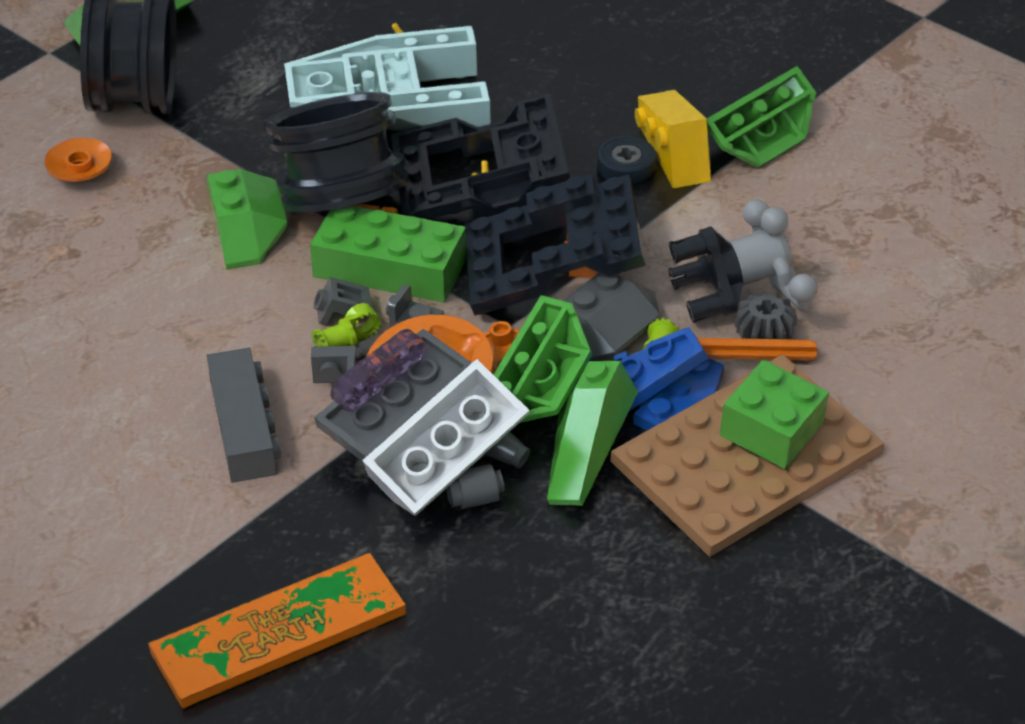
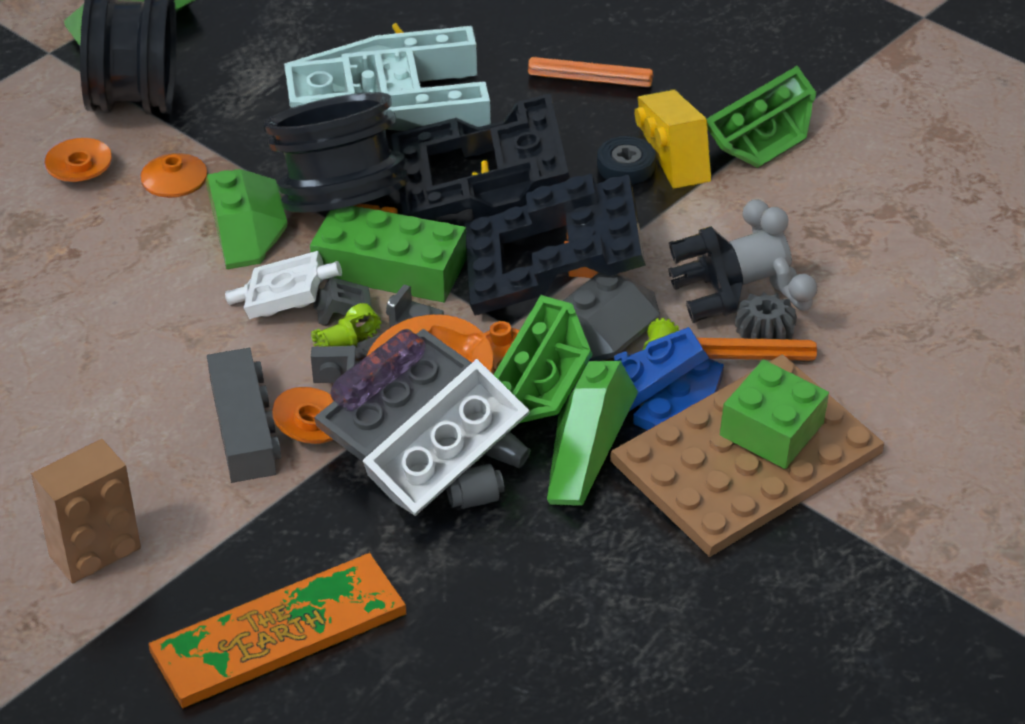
none -> medium nougat brick [31,438,141,584]
none -> orange dish [141,153,207,198]
none -> white plate [225,251,342,319]
none -> orange dish [272,387,337,444]
none -> orange axle [528,57,653,88]

